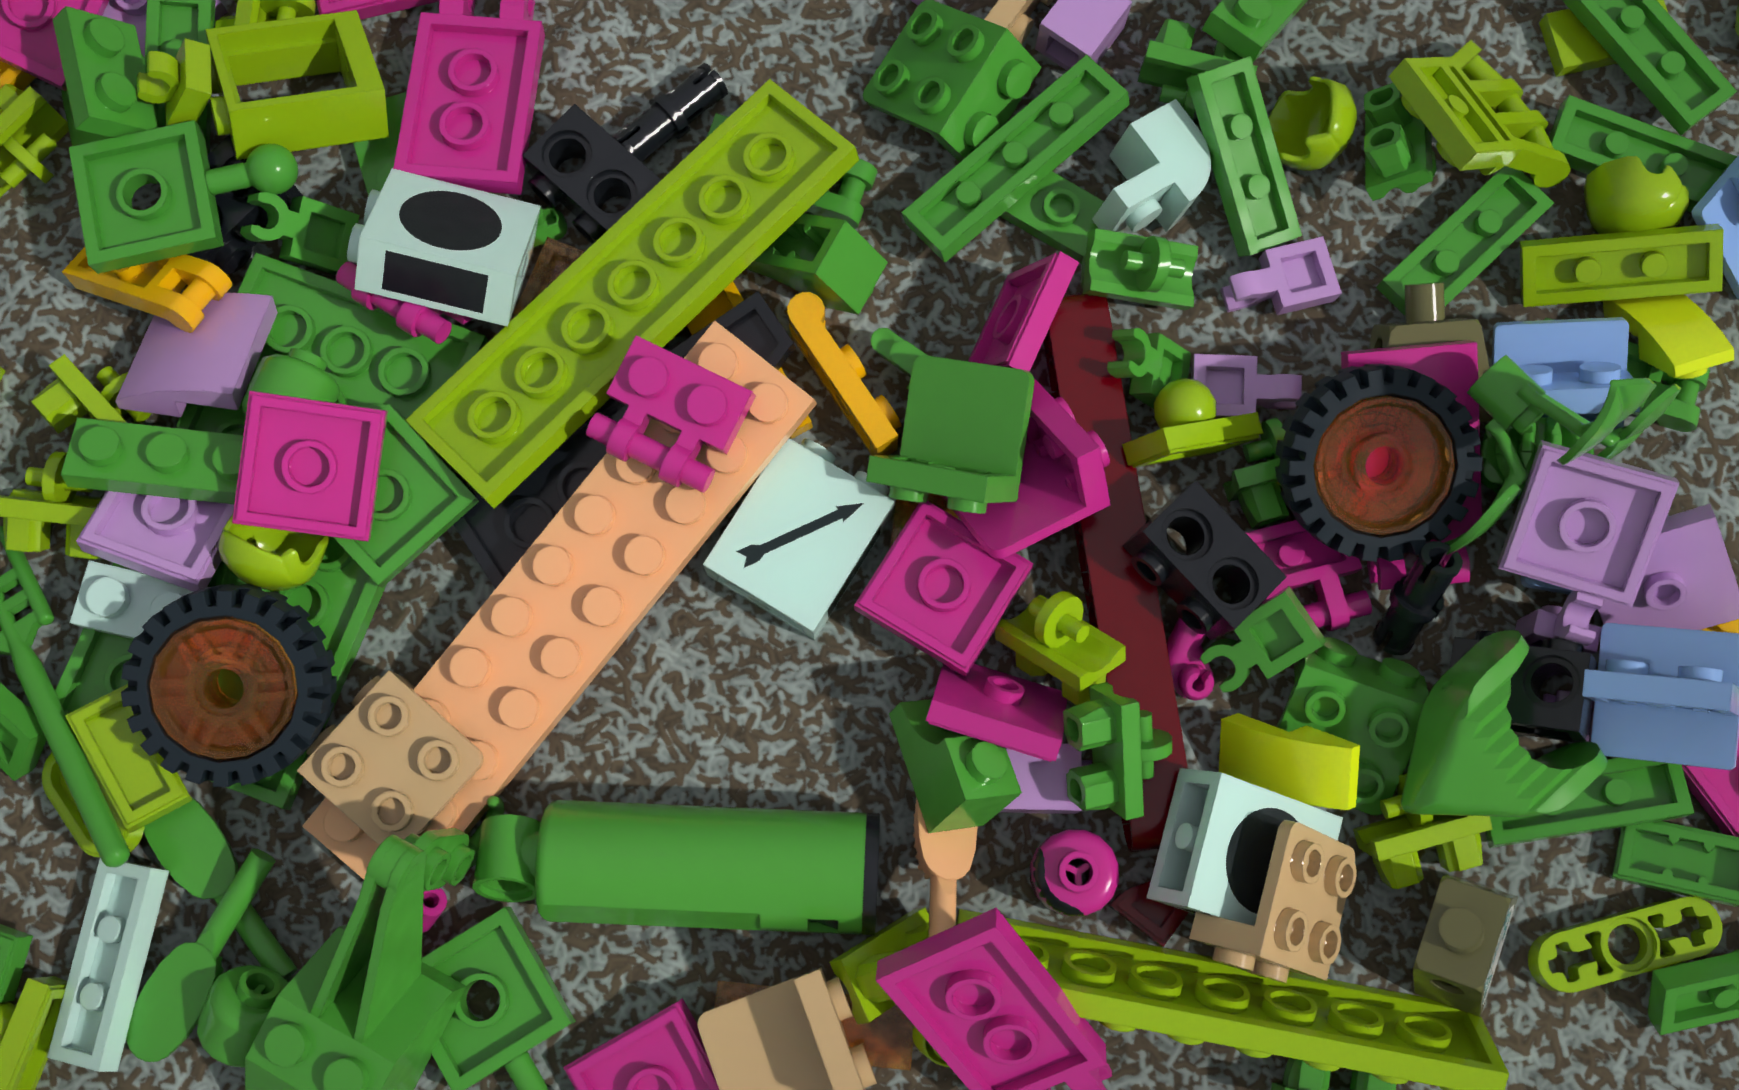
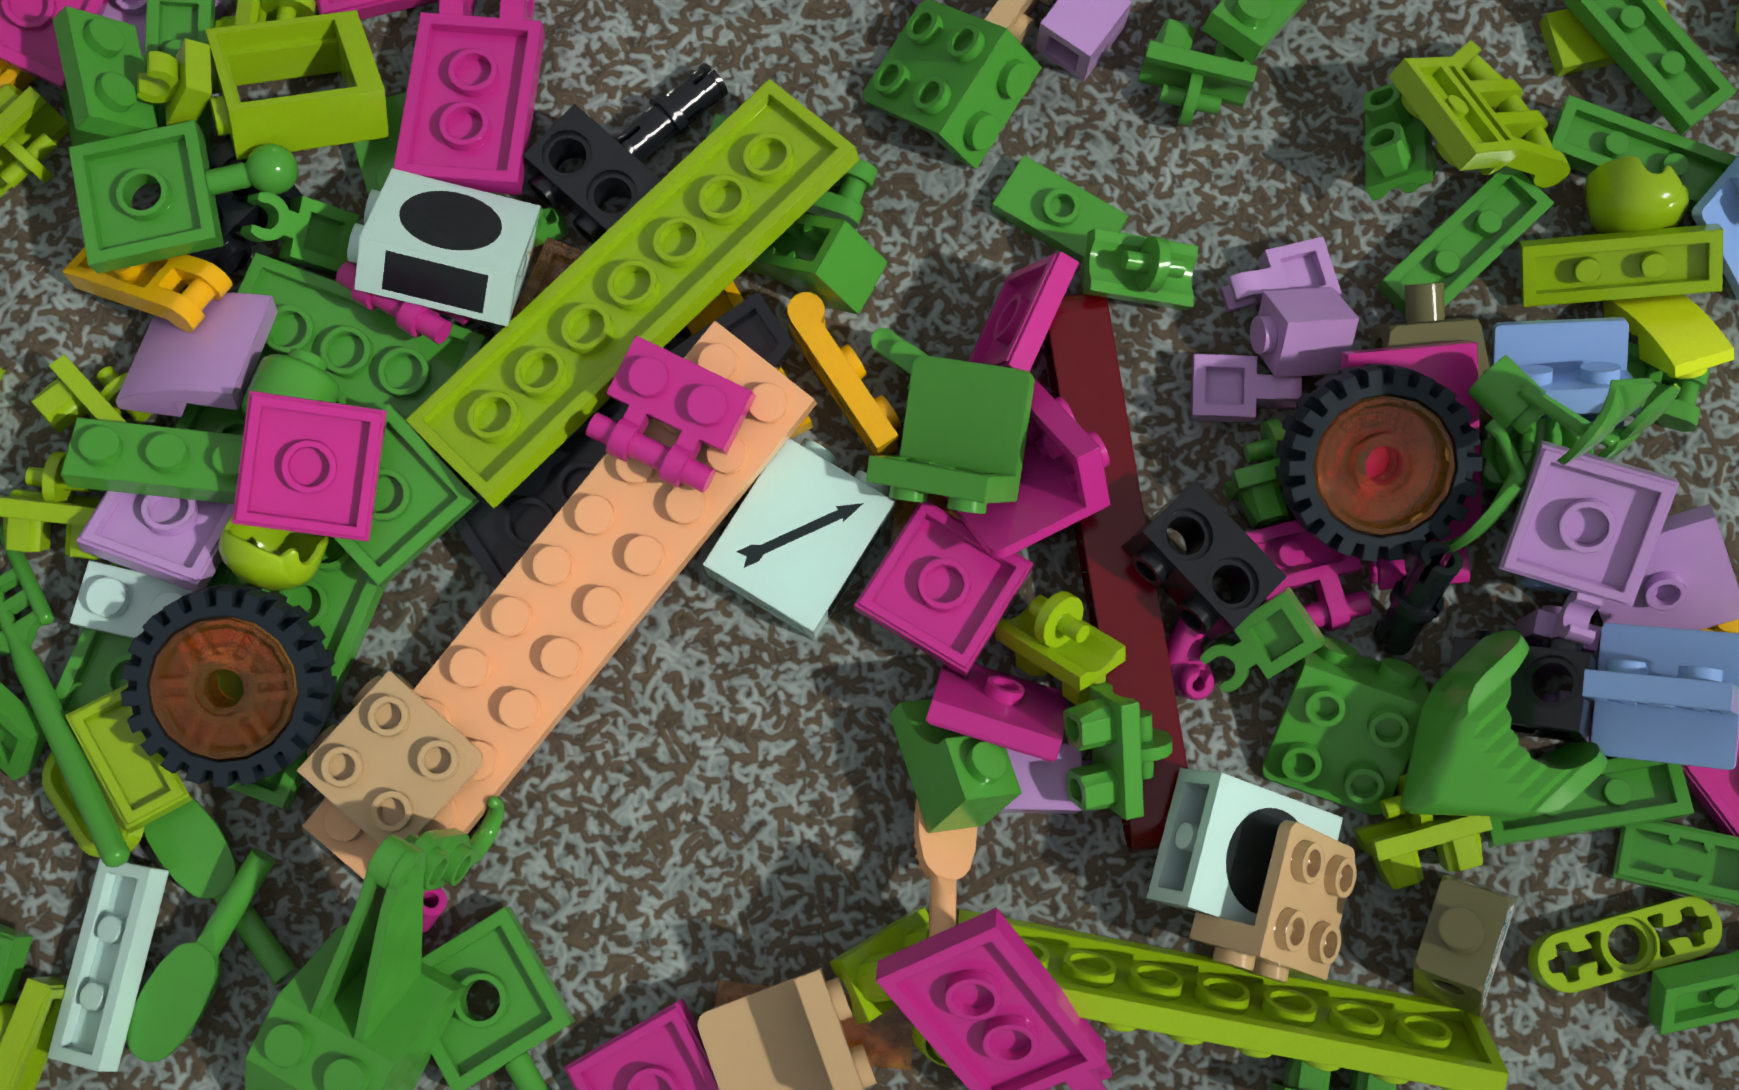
bright green head [197,965,289,1068] -> none
bright green piece [472,800,880,935] -> none
bright green plate [901,54,1130,263] -> none
dark pink head [1030,829,1119,916] -> none
light aqua brick [1092,99,1211,232] -> none
bright green plate [1107,328,1191,409] -> none
dark red tile [1108,881,1189,947] -> none
lime tile [1122,378,1263,468] -> none
bright green plate [1186,56,1302,257] -> none
neon yellow slope [1219,713,1360,810] -> none
lime hair [1268,76,1357,171] -> none
none -> lavender brick [1250,287,1359,378]

